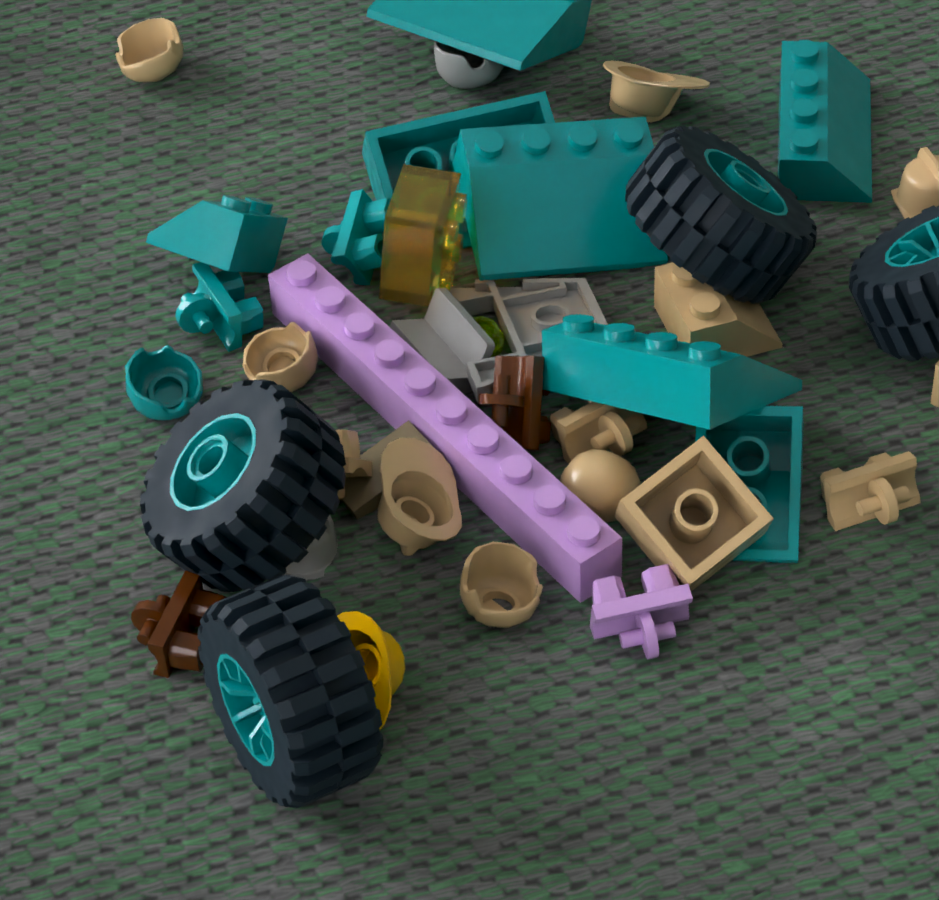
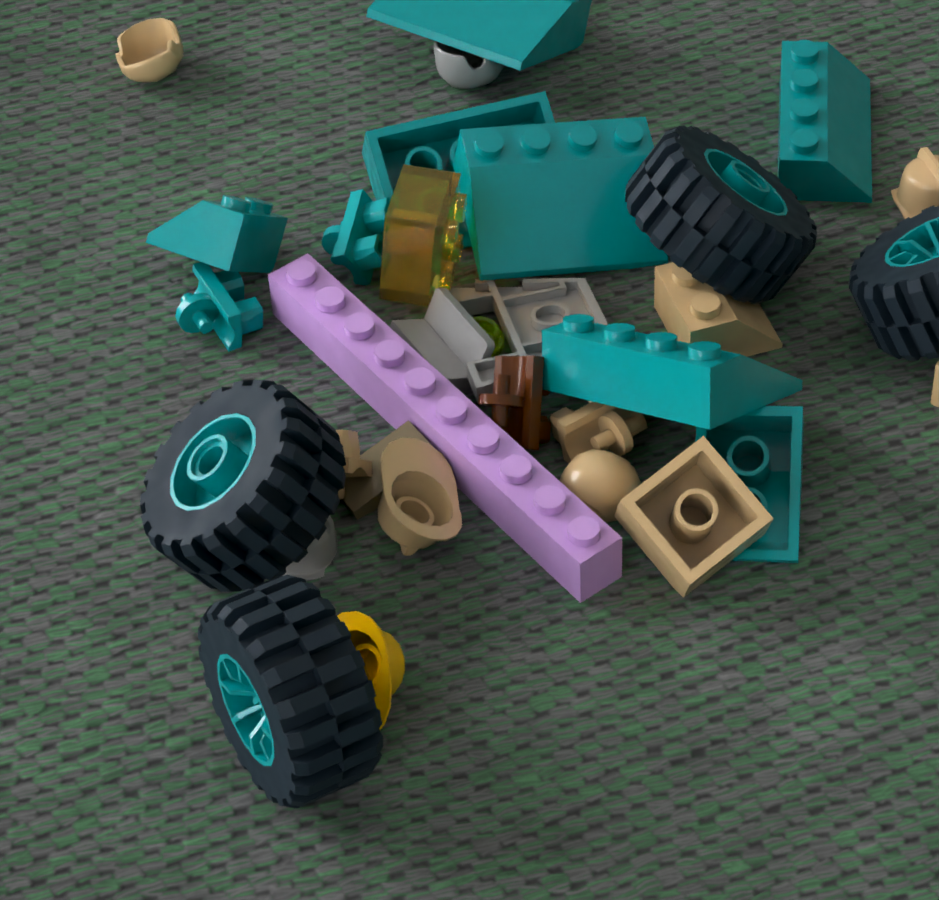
teal hair [125,345,203,420] -> none
reddish brown hips [131,570,227,678] -> none
tan hair [242,322,318,392] -> none
tan hair [460,541,543,628] -> none
lavender hips [590,564,693,660] -> none
tan piece [603,60,710,122] -> none
tan hips [820,451,921,531] -> none

